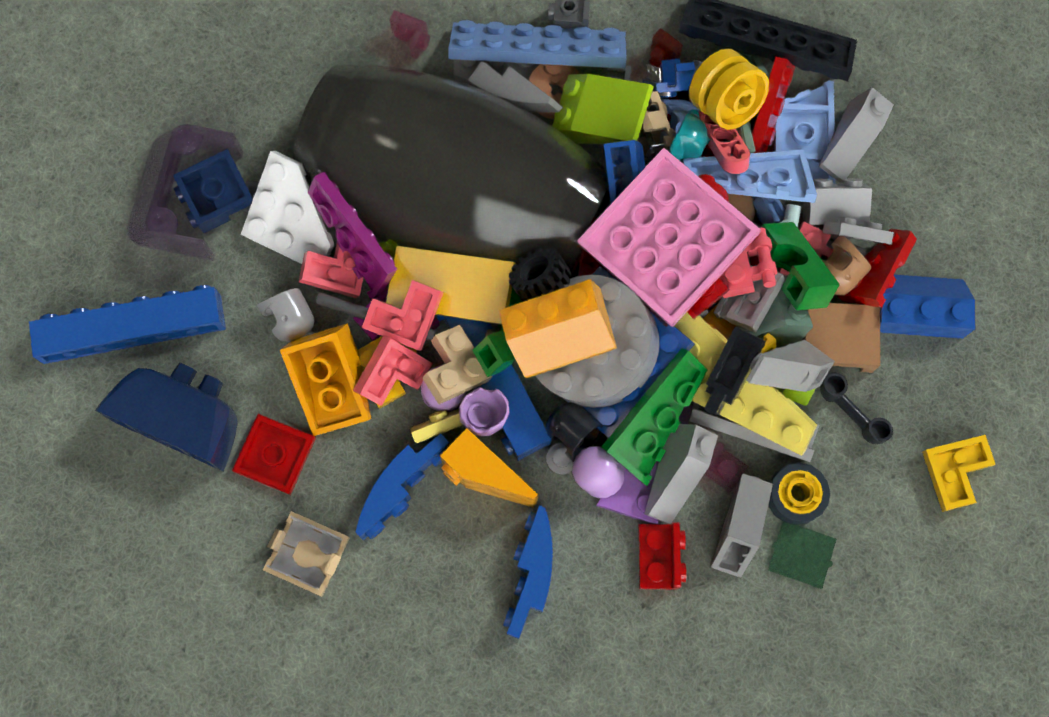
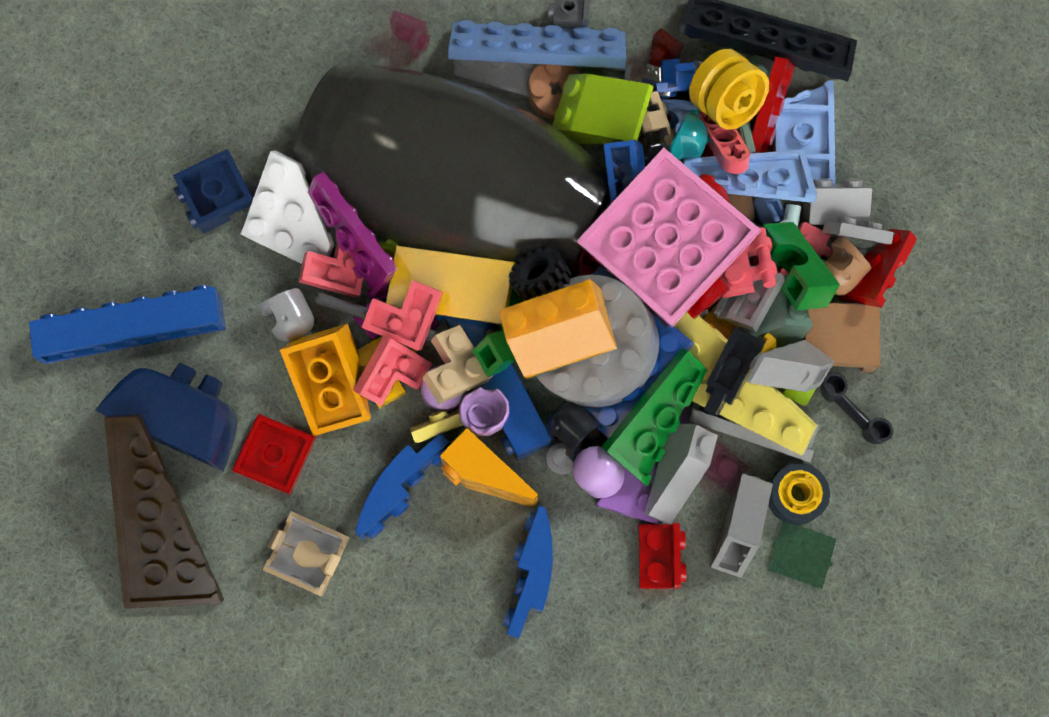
clear purple windscreen [127,124,243,261] -> none
light grey slope [468,61,563,112] -> none
light grey slope [819,87,894,183] -> none
blue slope [880,274,975,339] -> none
yellow plate [922,435,996,512] -> none
none -> dark brown wing [104,414,224,609]

